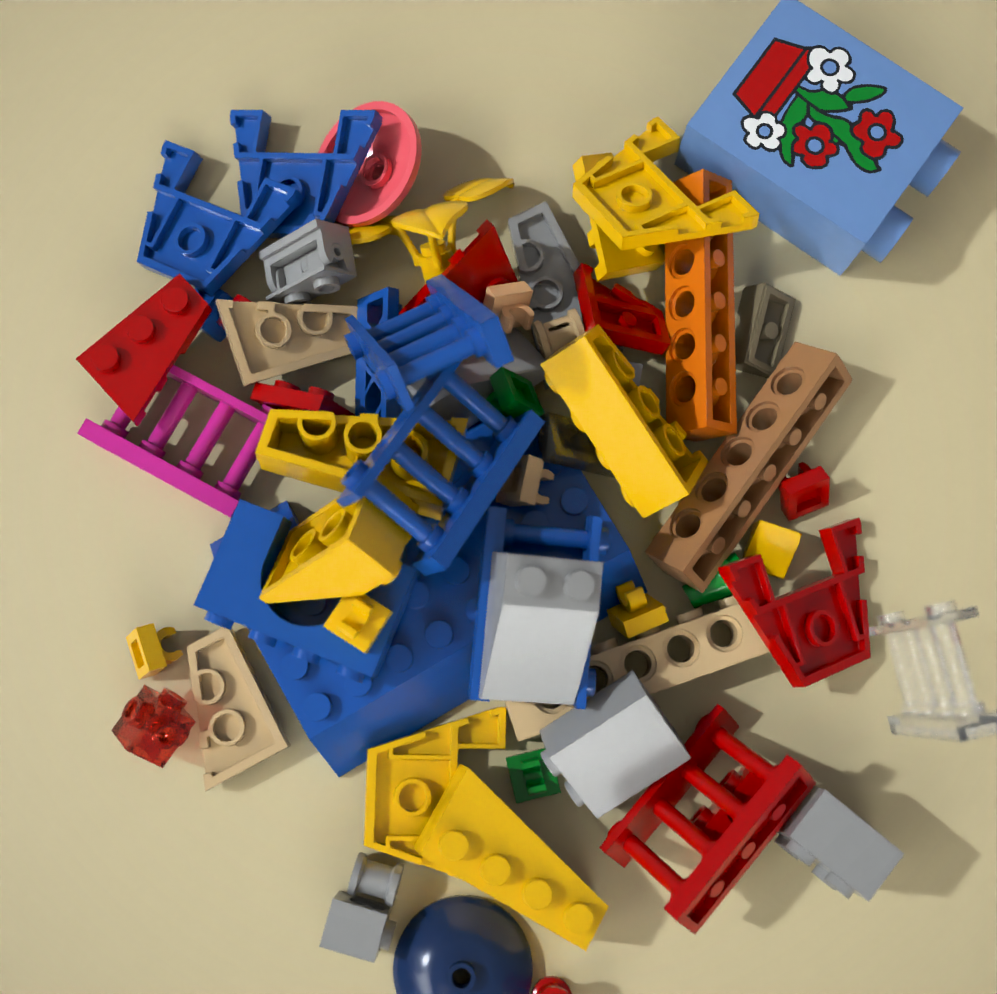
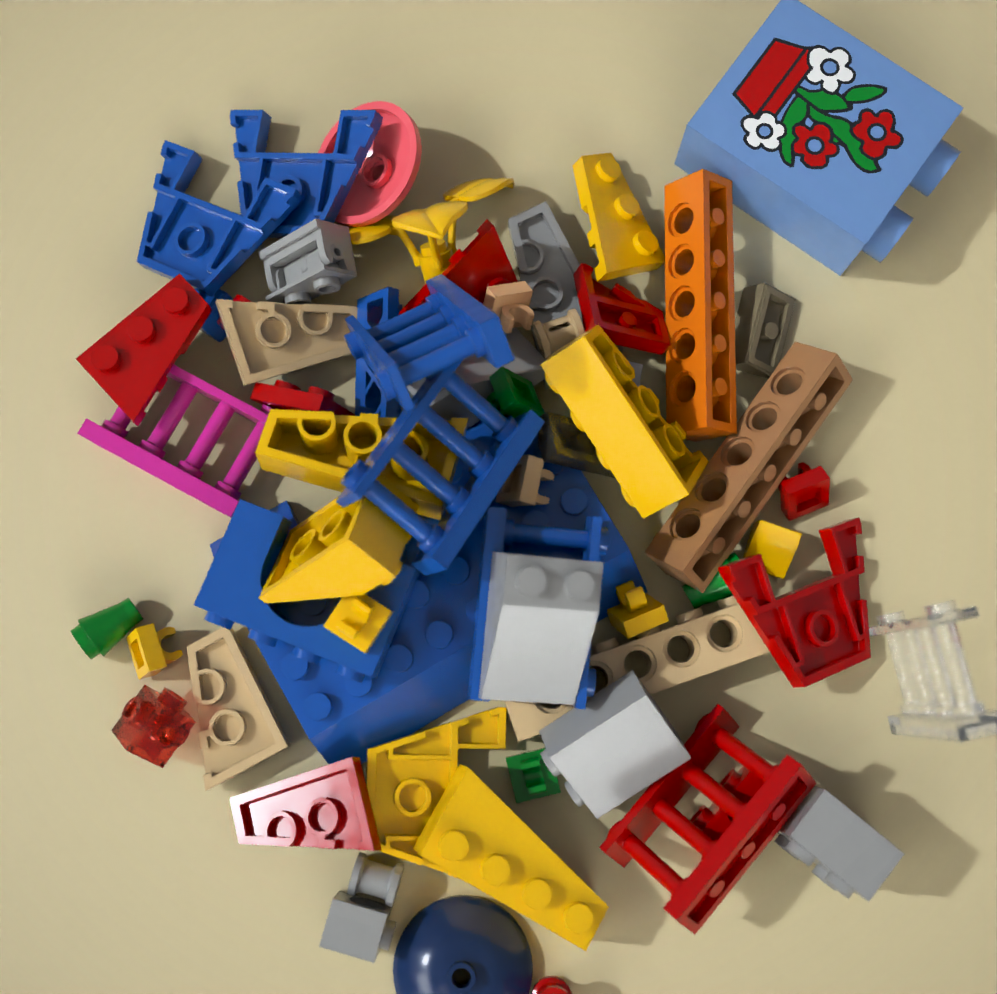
yellow wing [572,117,760,250] -> none
none -> green cone [70,597,144,660]
none -> wing [230,756,382,851]

